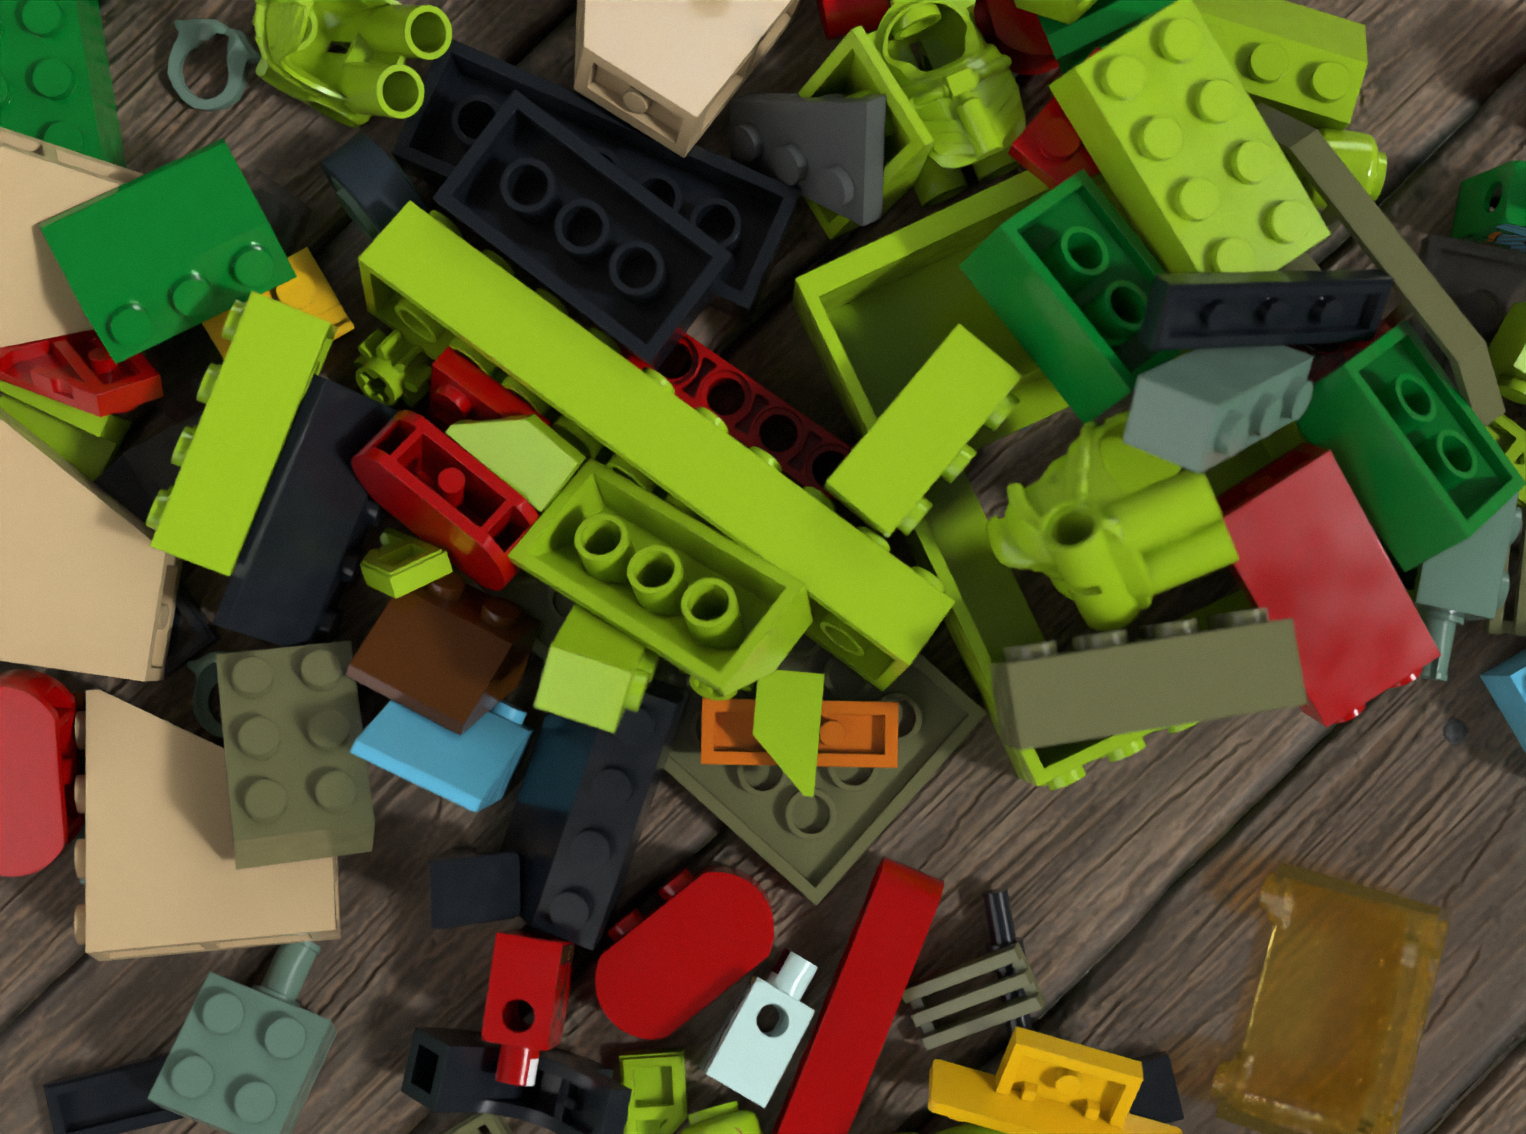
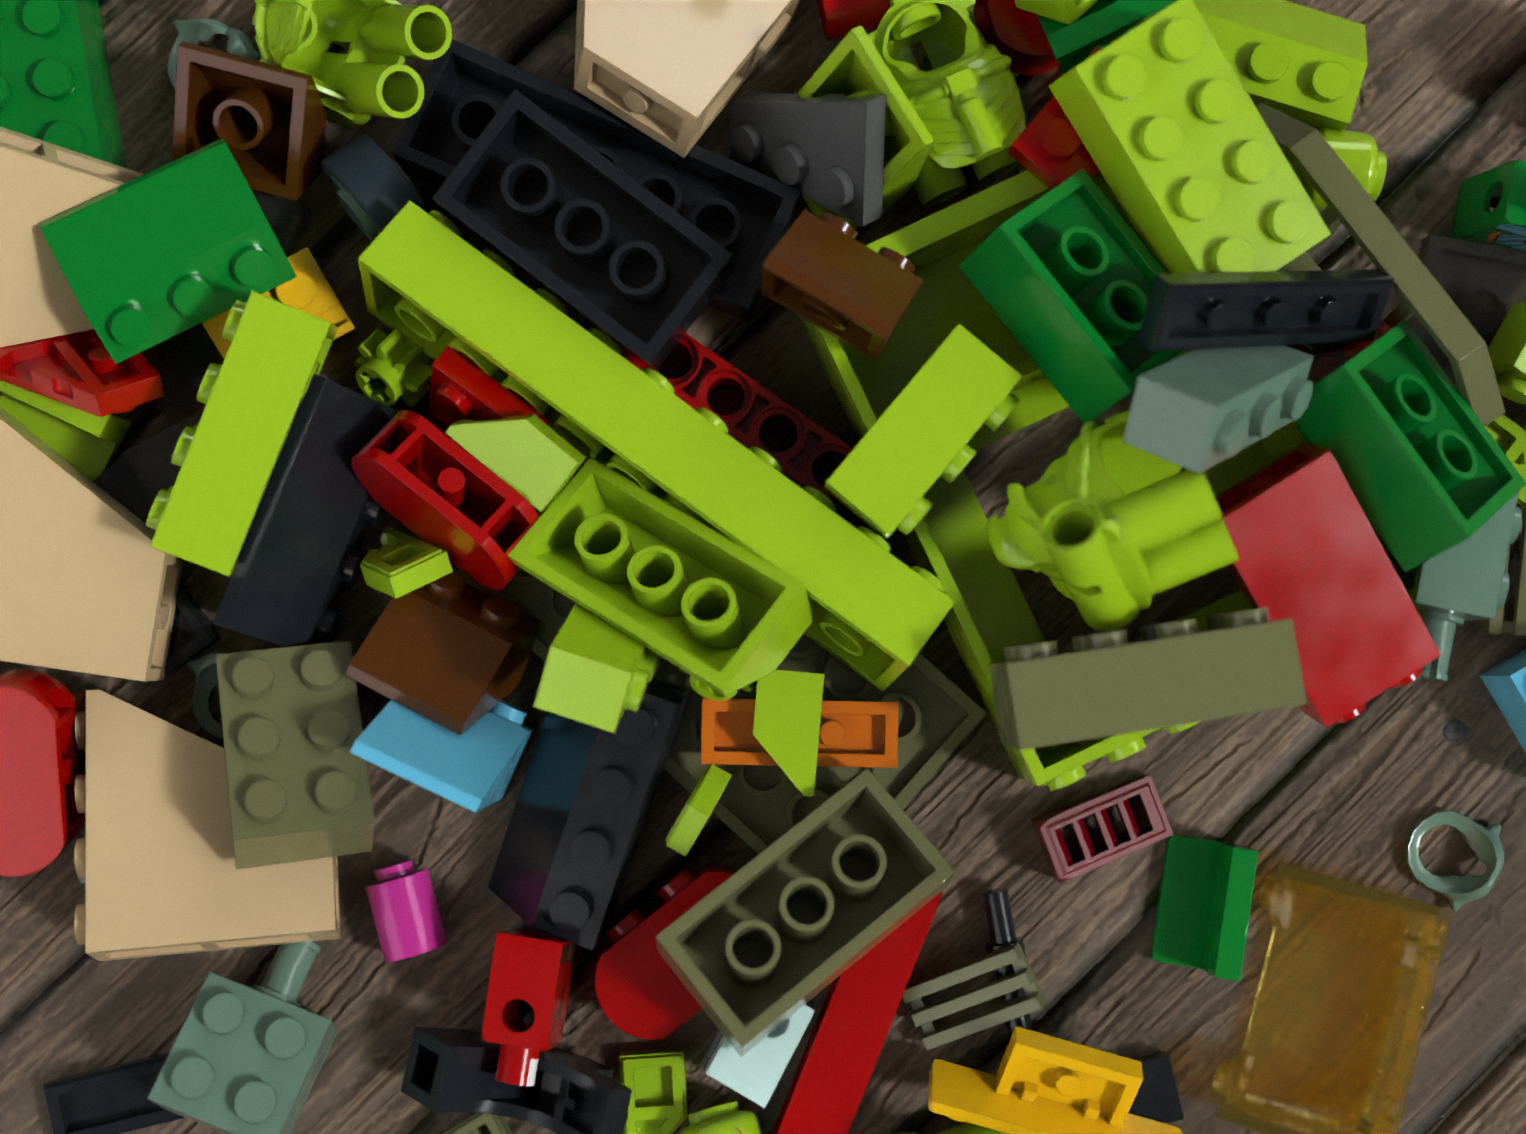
black slope [430,847,521,929] -> none
none -> reddish brown slope [172,41,327,201]
none -> dark pink brick [365,859,448,963]
none -> olive brick [656,768,955,1057]
none -> lime tile [665,764,732,857]
none -> reddish brown slope [762,210,923,362]
none -> dark red slope [1031,774,1174,883]
none -> green panel [1150,834,1259,982]
none -> sand green piece [1405,810,1504,912]

